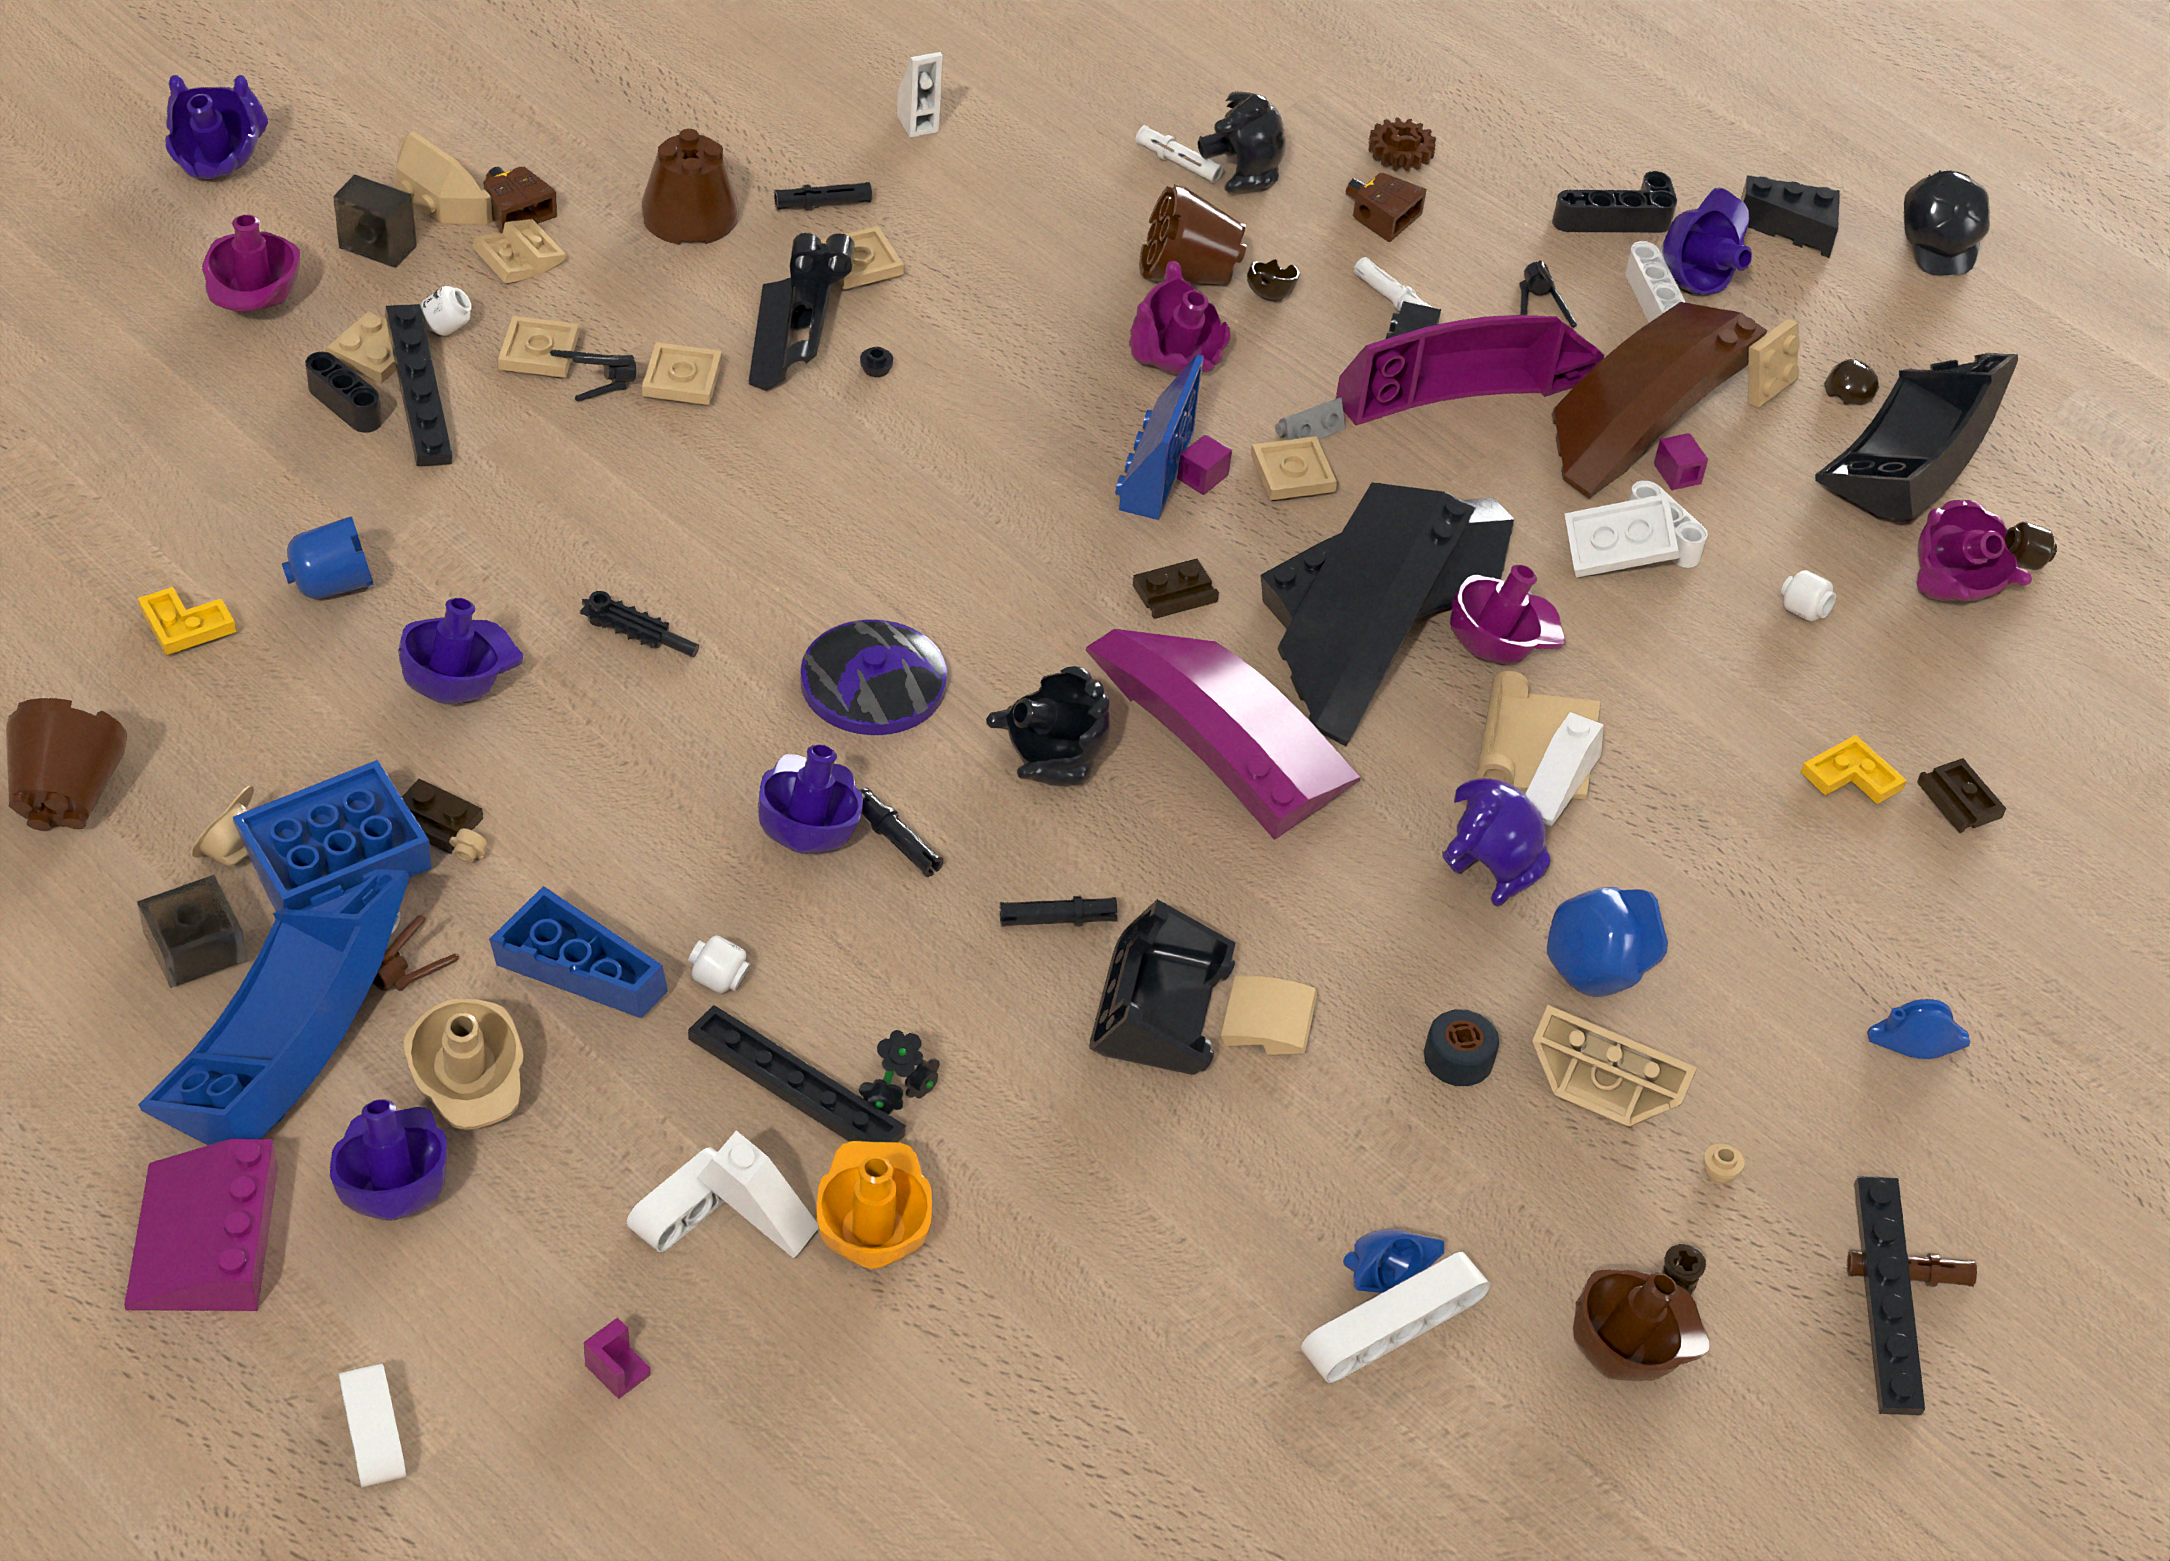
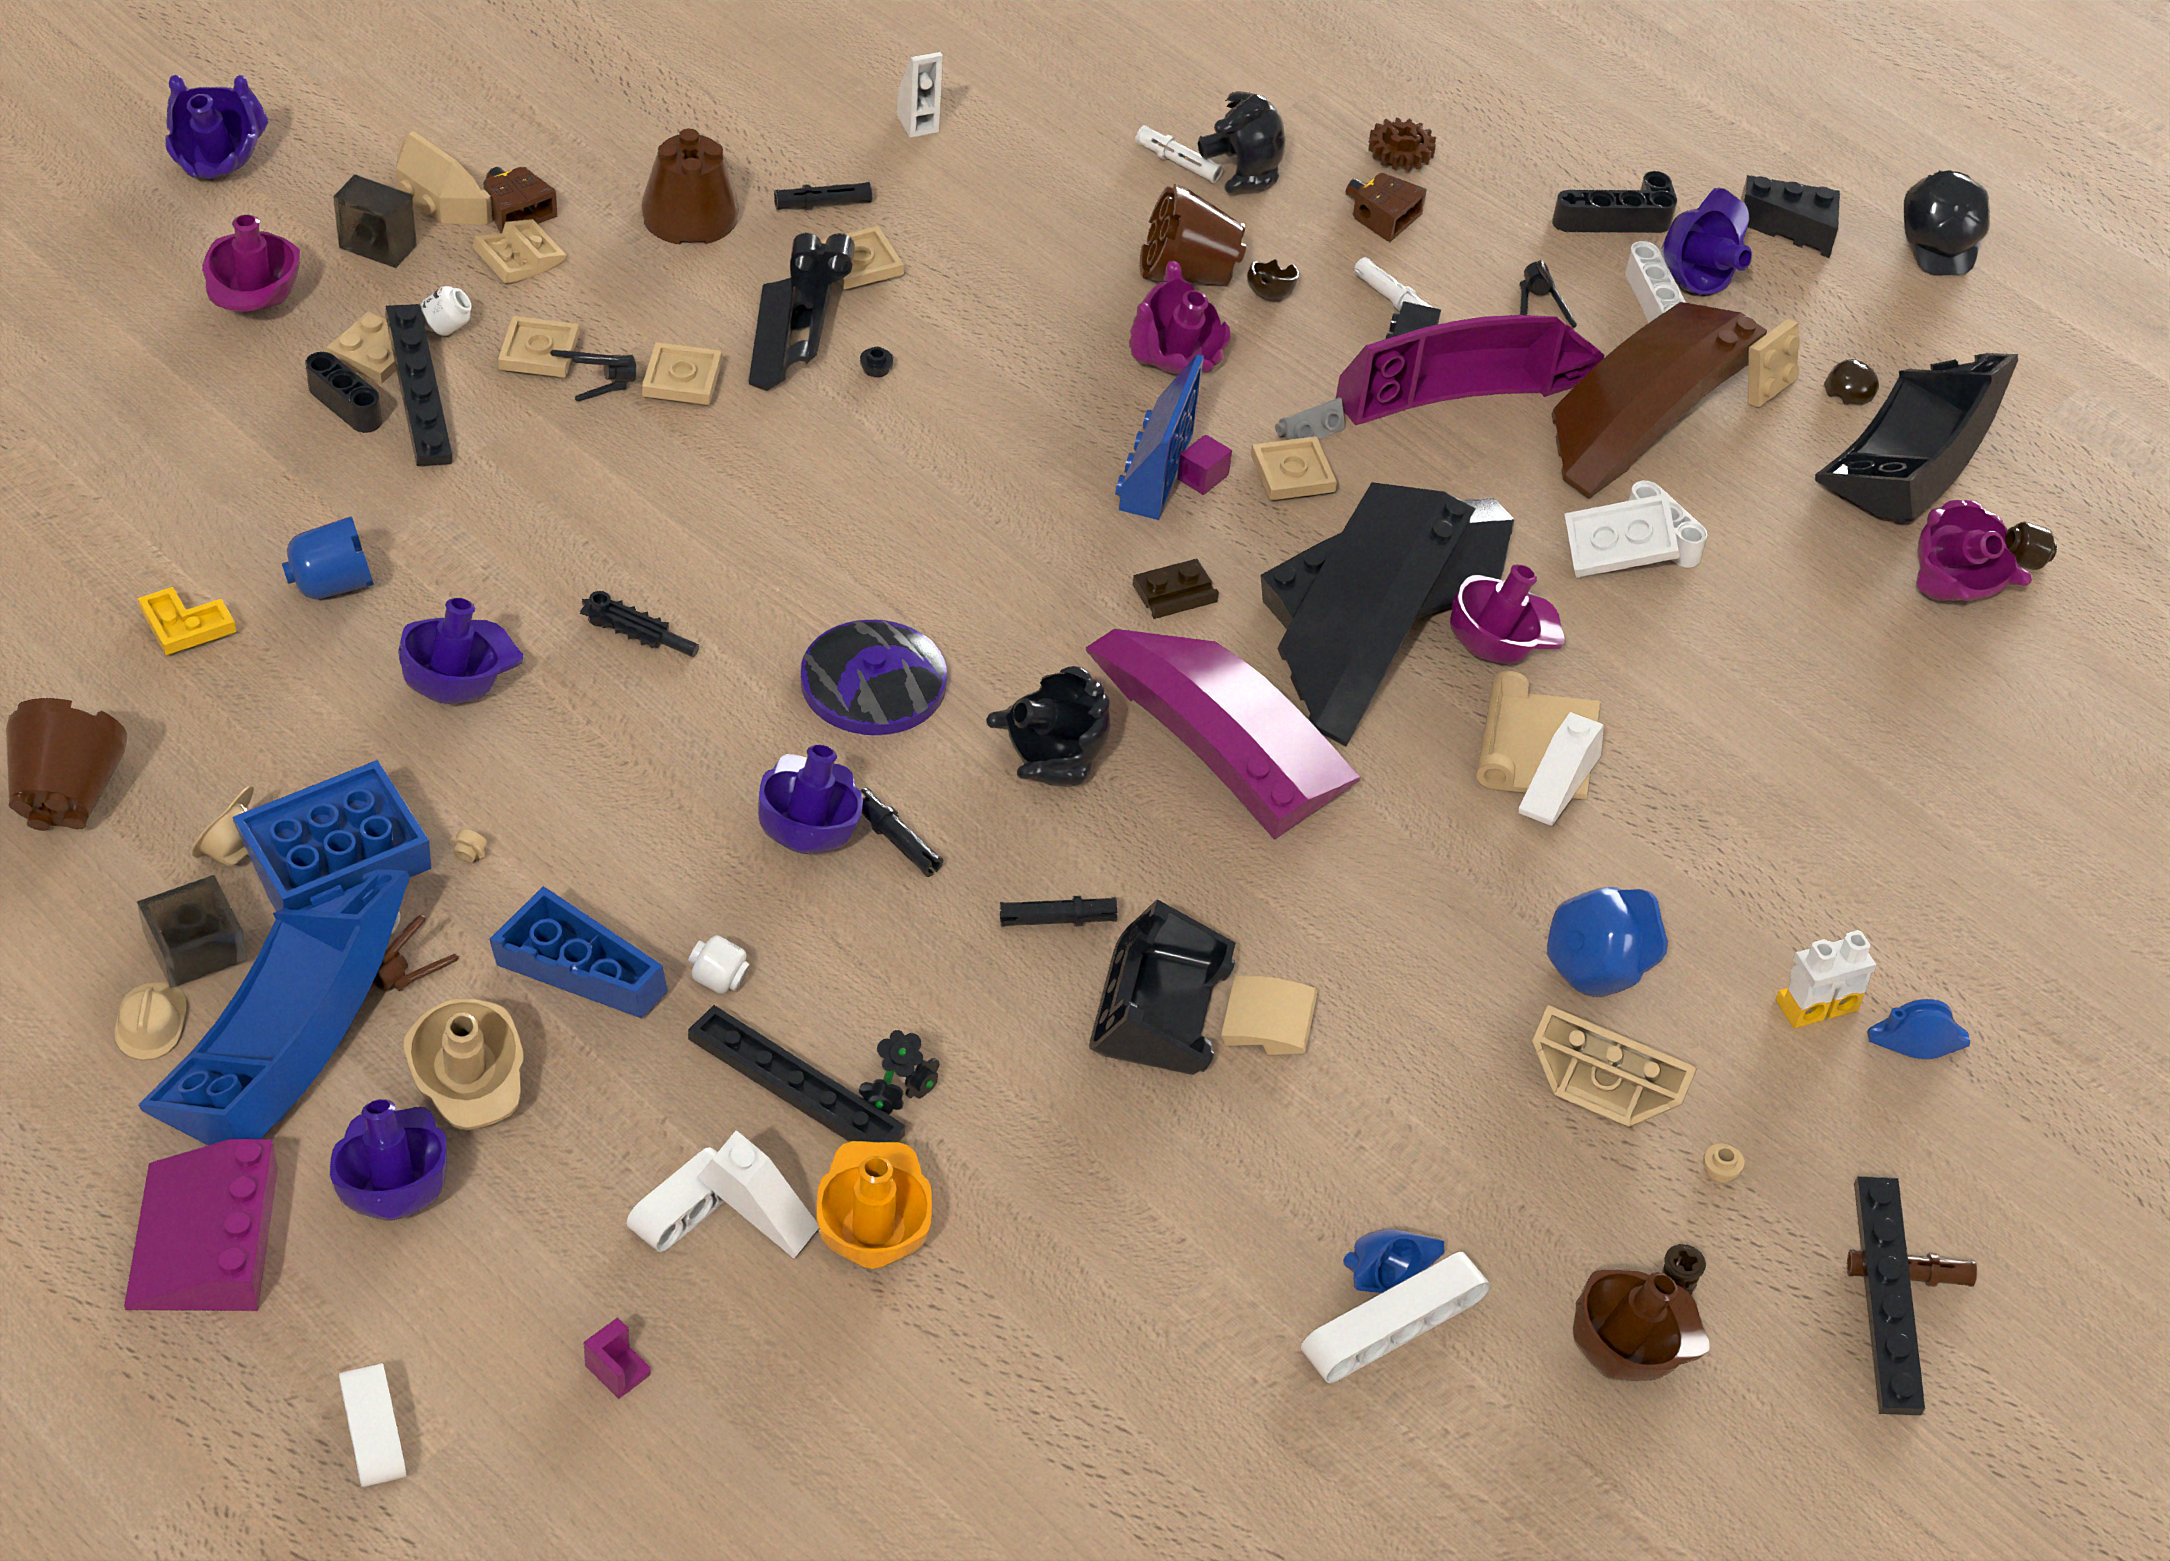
dark brown plate [402,779,483,854] -> none
black wheel [1424,1009,1499,1086] -> none
dark purple piece [1442,778,1551,907] -> none
magenta panel [1654,433,1708,490] -> none
white head [1781,570,1836,622] -> none
yellow plate [1800,735,1907,804] -> none
dark brown plate [1917,758,2006,833] -> none
none -> tan piece [115,982,187,1061]
none -> white hips [1775,930,1876,1029]

